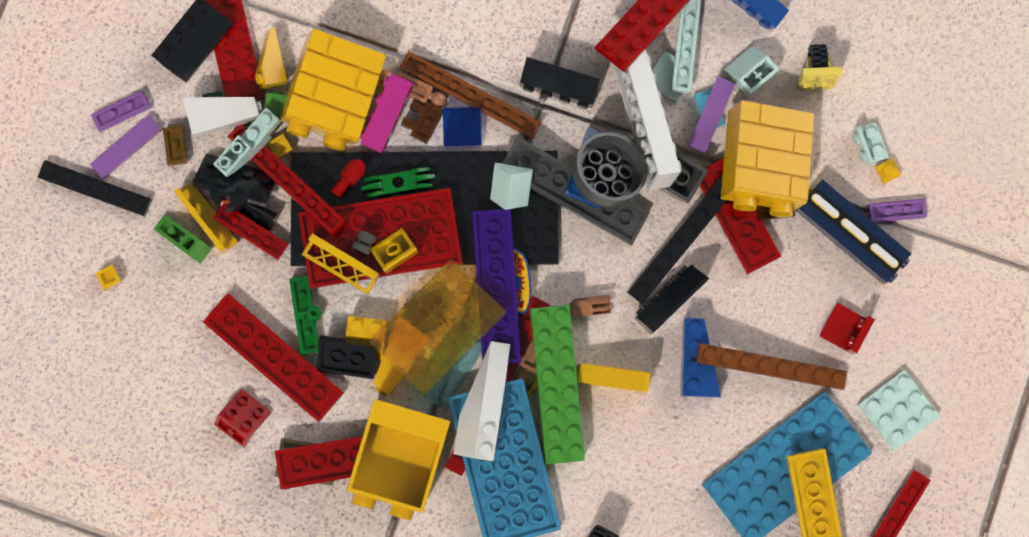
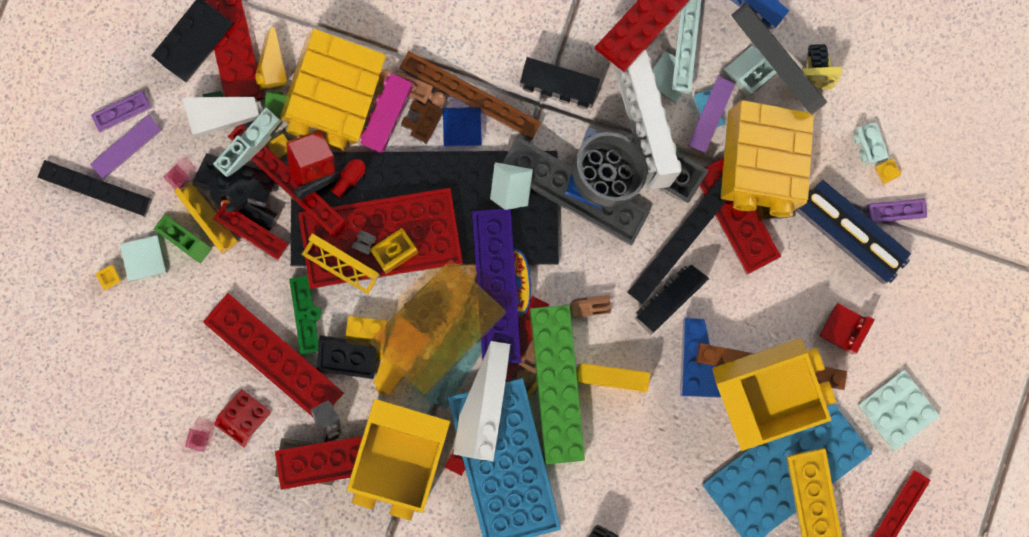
pearl gold plate [163,125,188,166] -> none
green piece [361,167,435,199] -> none
none -> light aqua tile [120,235,167,282]
none -> clear pink plate [163,164,191,190]
none -> clear pink plate [185,428,210,452]
none -> red slope [286,130,335,185]
none -> black axle [294,169,341,199]
none -> flat silver slope [311,400,342,442]
none -> yellow brick [712,338,837,451]
none -> dark grey beam [731,2,828,115]

